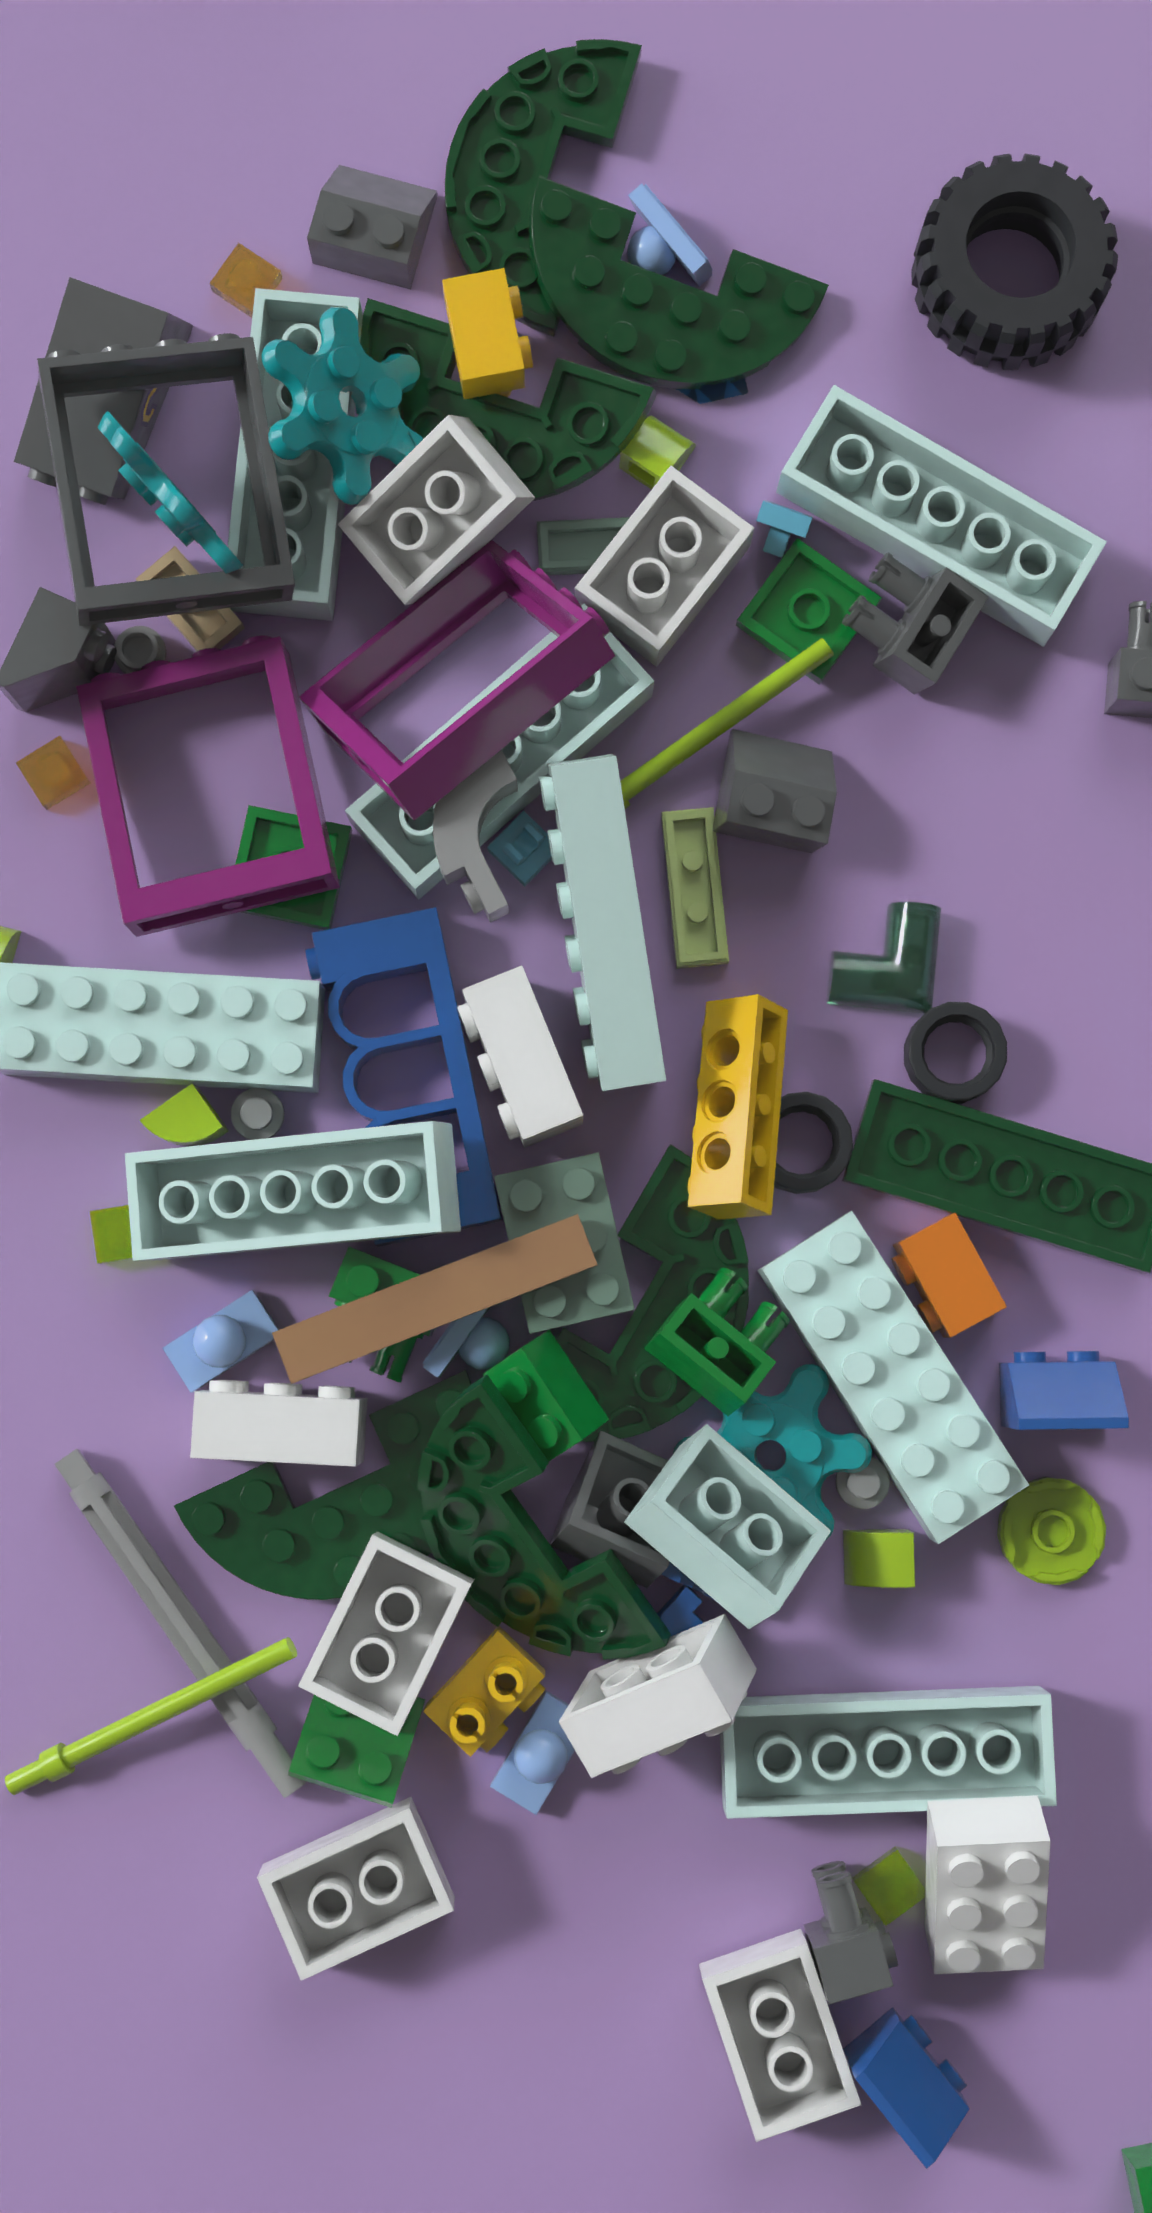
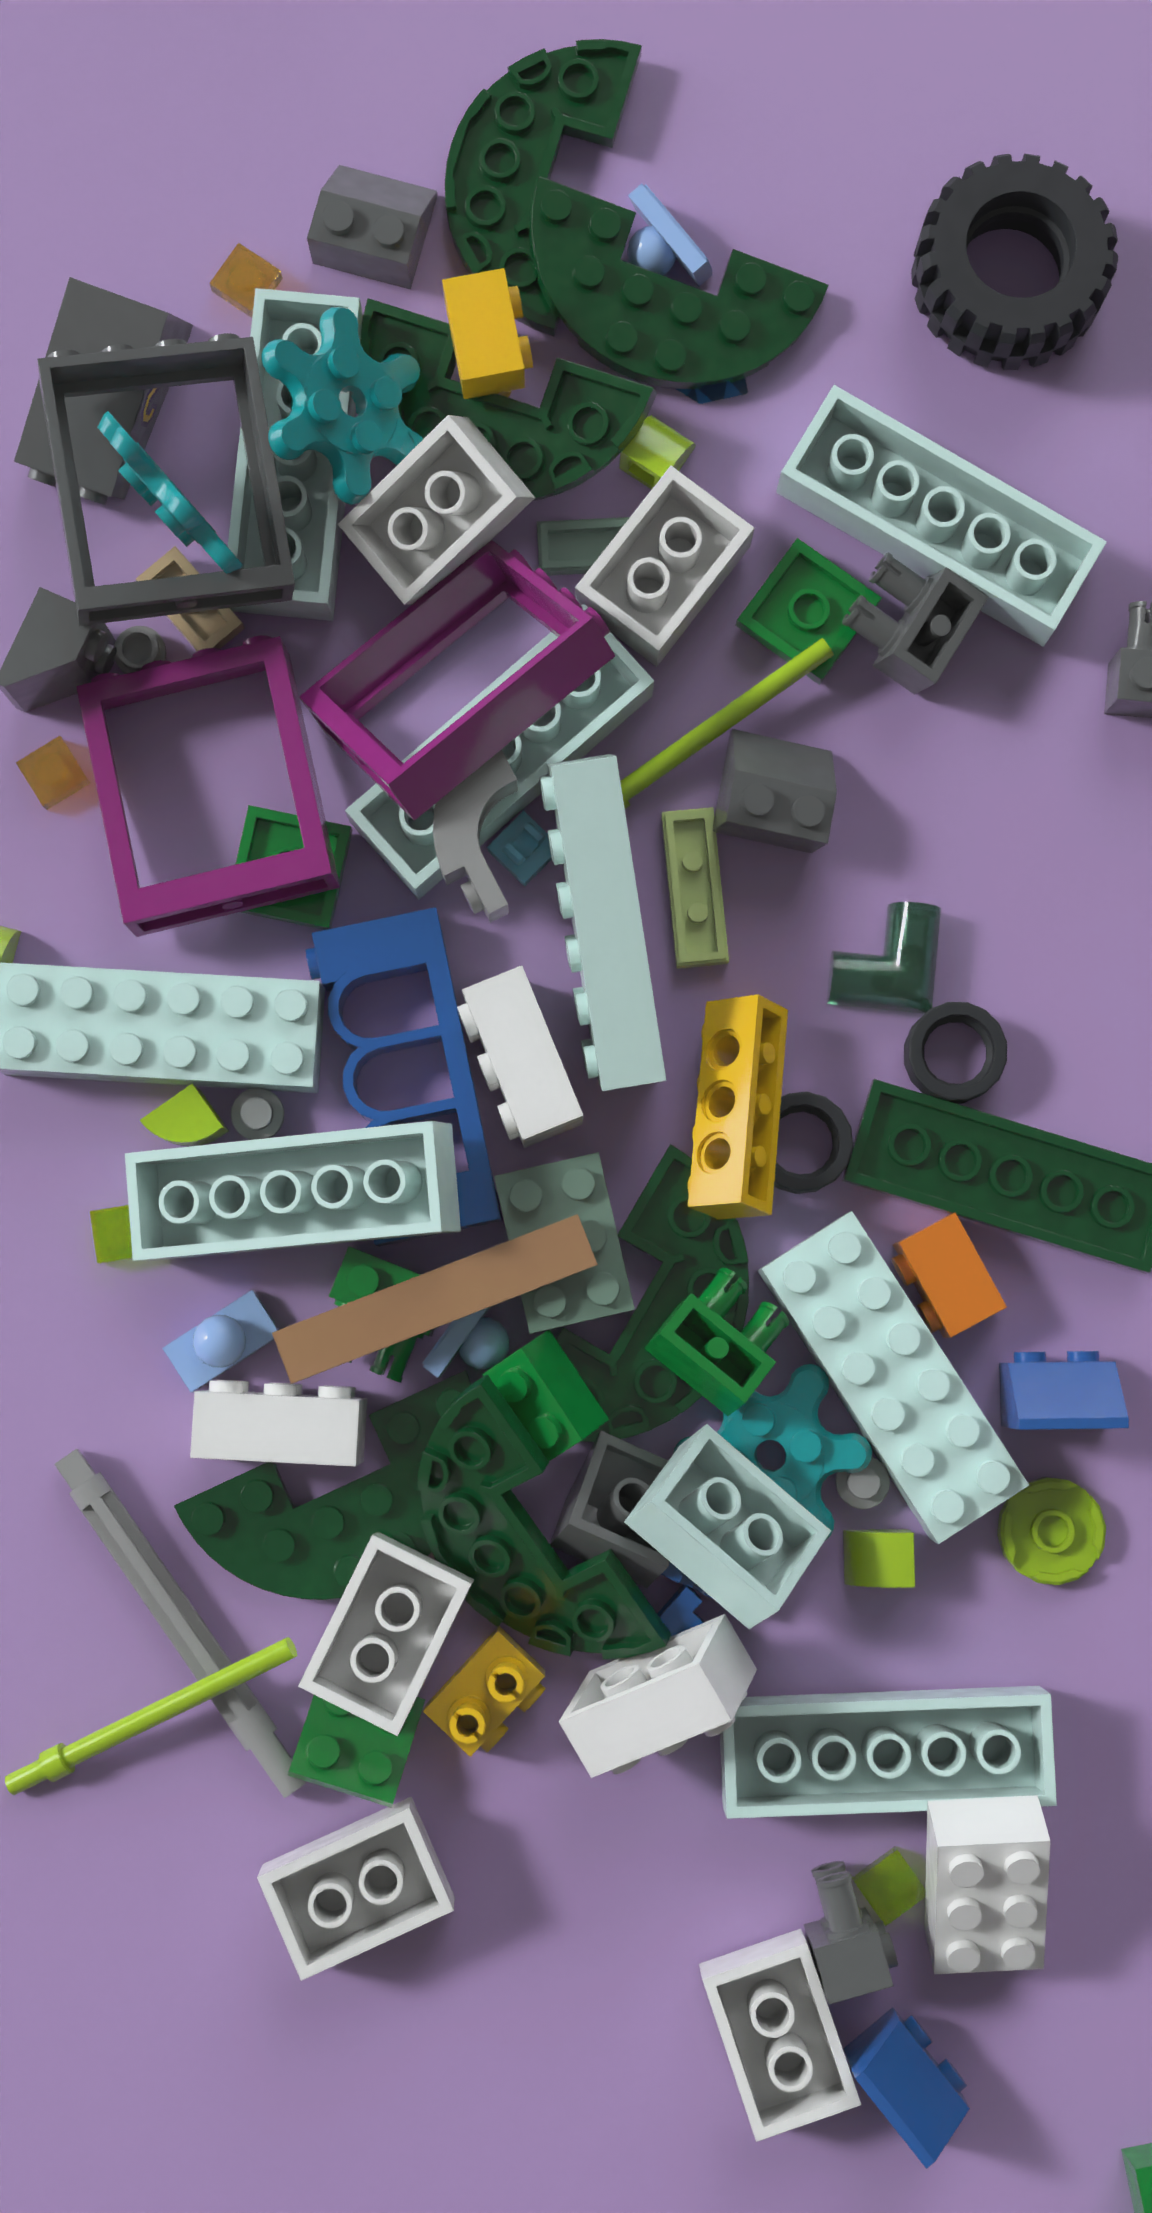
light blue tile [490,1691,575,1815] -> none
medium azure tile [756,500,813,558] -> none

